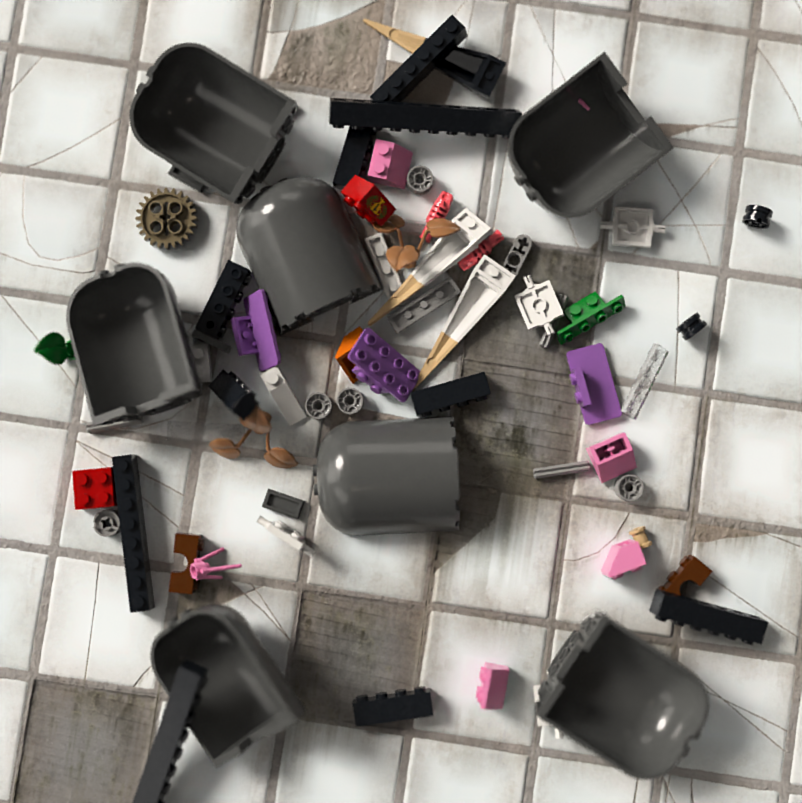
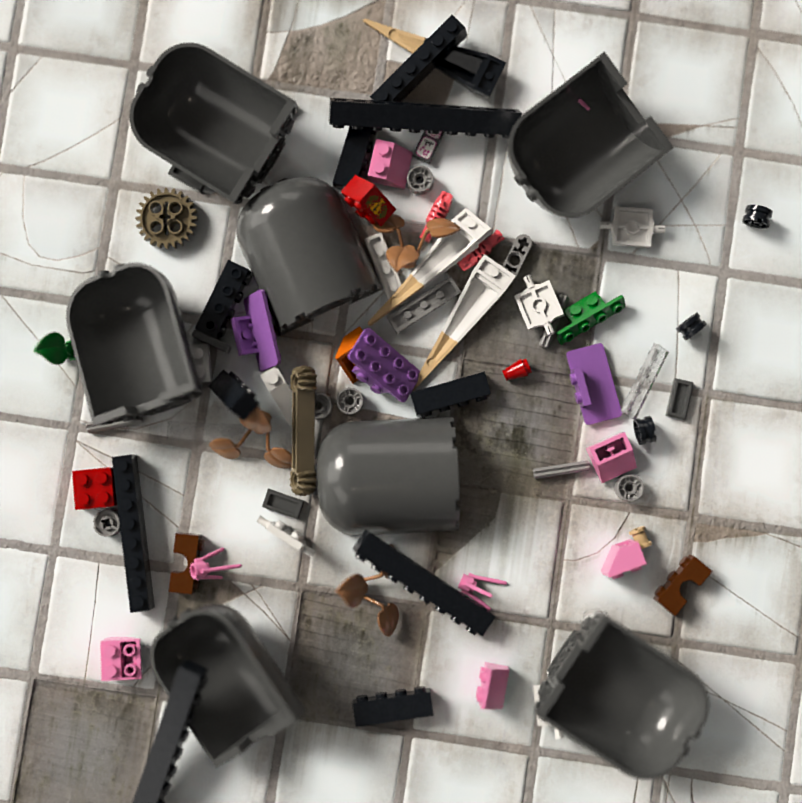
black brick [649,589,769,645] -> none
none -> bright pink slope [100,637,142,681]
none -> dark tan arm [289,366,317,496]
none -> medium nougat plant [336,544,399,637]
none -> black brick [352,529,495,636]
none -> tile [412,130,445,164]
none -> bright pink plant [458,573,507,611]
none -> red cone [502,359,532,381]
none -> black wheel [633,416,657,445]
none -> dark grey tile [665,378,694,420]

